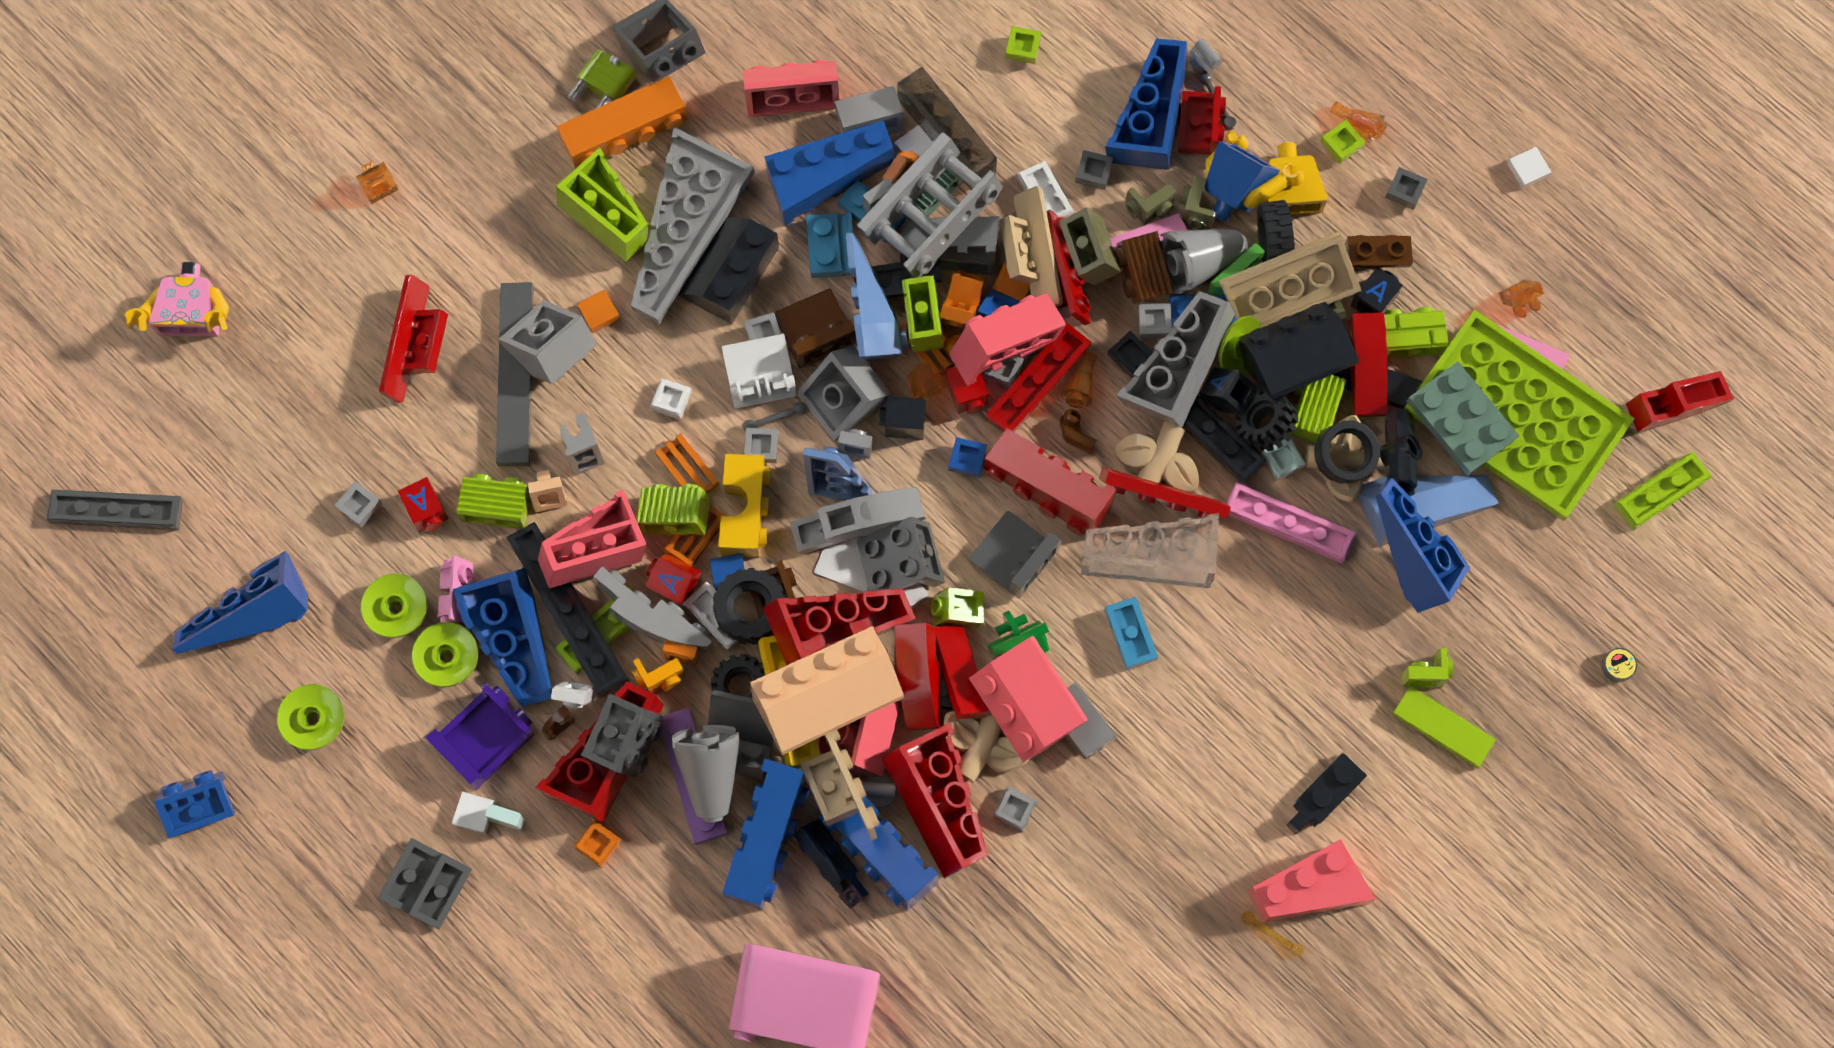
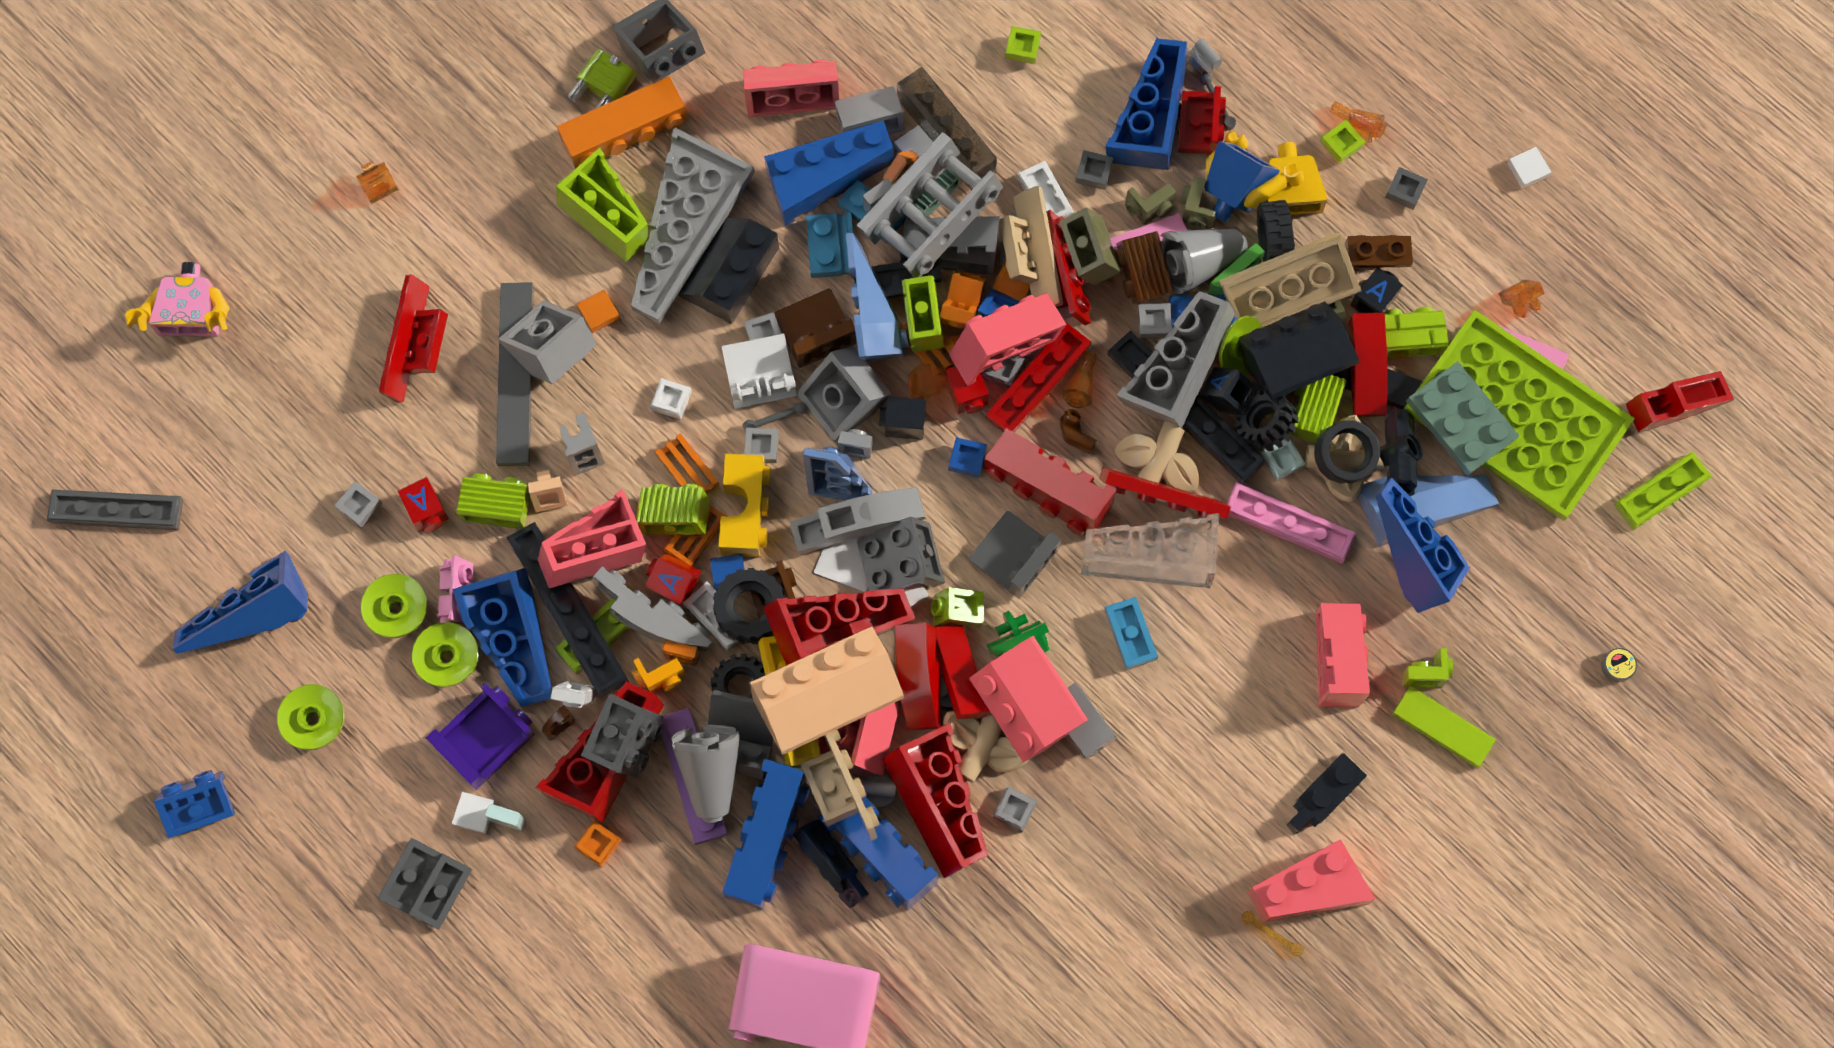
none -> coral wedge [1316,603,1370,707]

